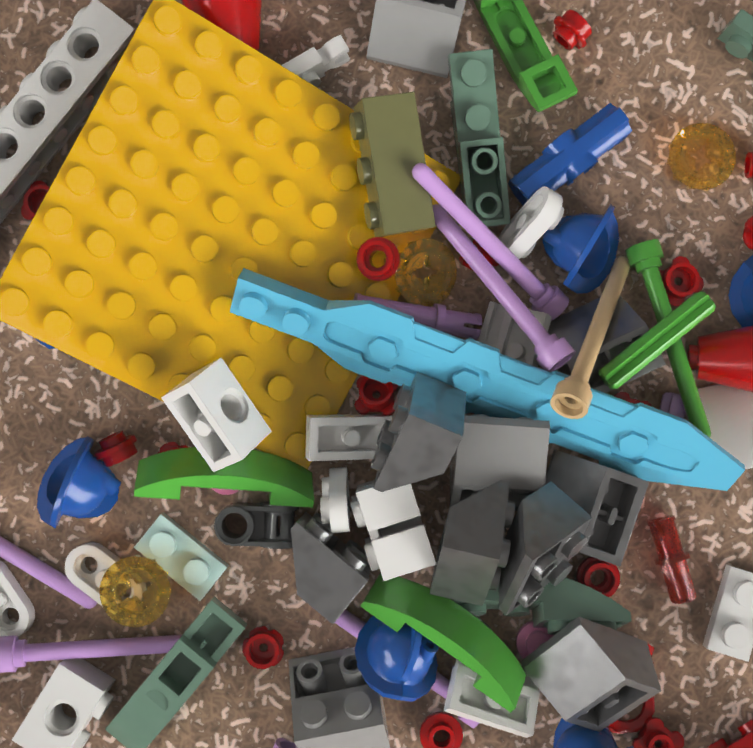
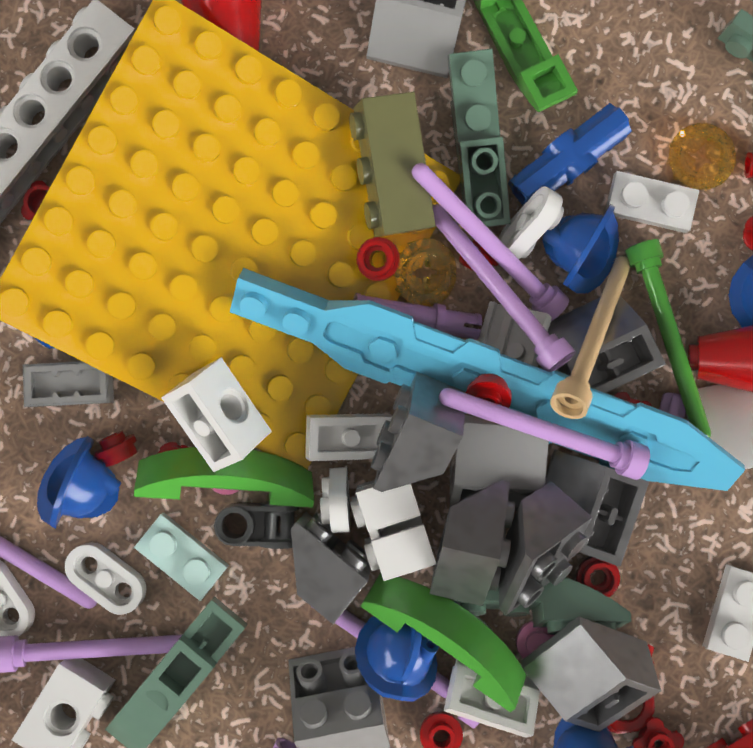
clear yellow gear [100,554,172,627] -> none
red plate [242,626,284,669] -> none
white plate [281,35,350,87] -> none
red plate [354,376,398,416] -> none
red plate [553,9,592,51] -> none
bright green axle [598,291,716,389] -> none
clear red axle [647,515,696,604] -> none
red plate [659,256,704,307] -> none
none -> light grey plate [22,361,114,407]
none -> lavender piece [439,388,650,480]
none -> red plate [466,374,512,408]
none -> white plate [605,171,699,233]

